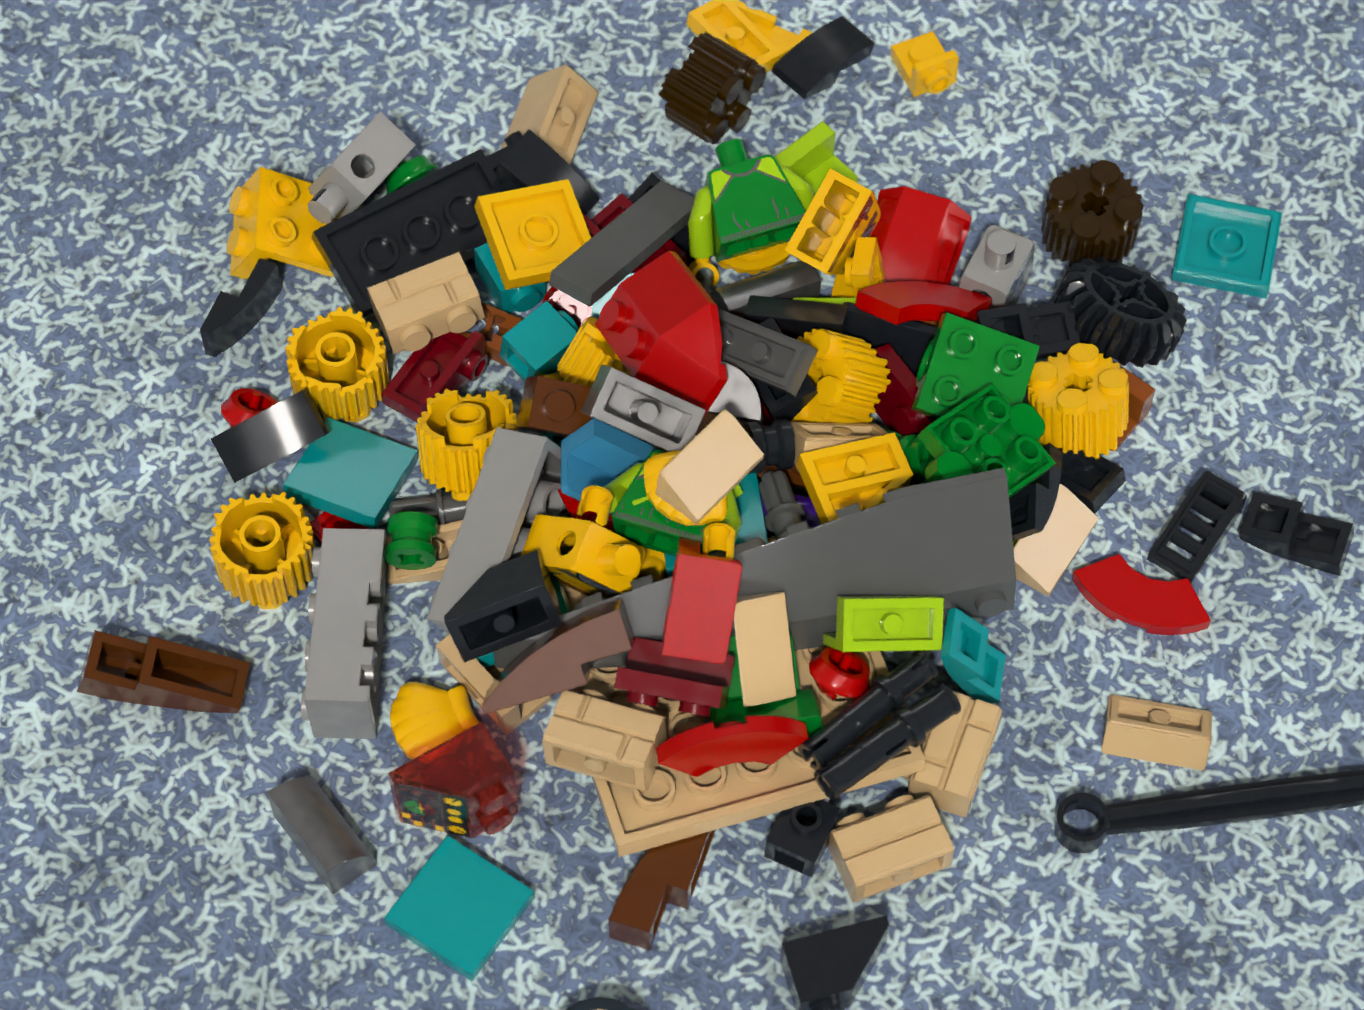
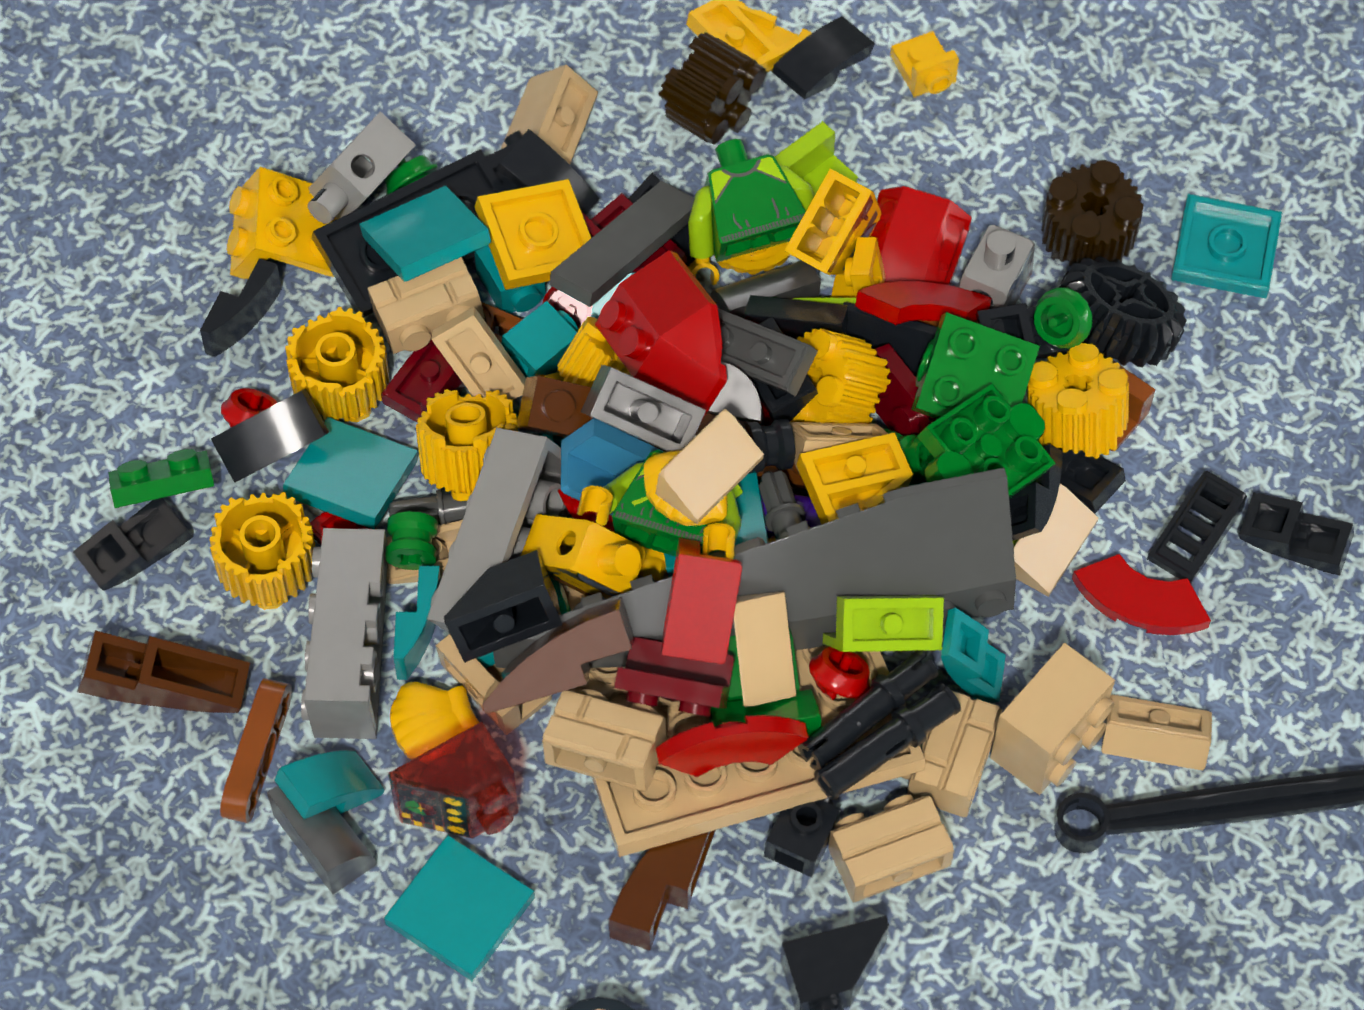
none -> black slope [73,498,194,591]
none -> green plate [108,449,214,508]
none -> dark orange beam [220,678,292,823]
none -> teal slope [274,750,385,820]
none -> teal tile [360,185,492,282]
none -> teal slope [393,566,441,680]
none -> tan plate [431,307,526,401]
none -> tan brick [990,642,1115,795]
none -> green hat [1034,287,1092,349]

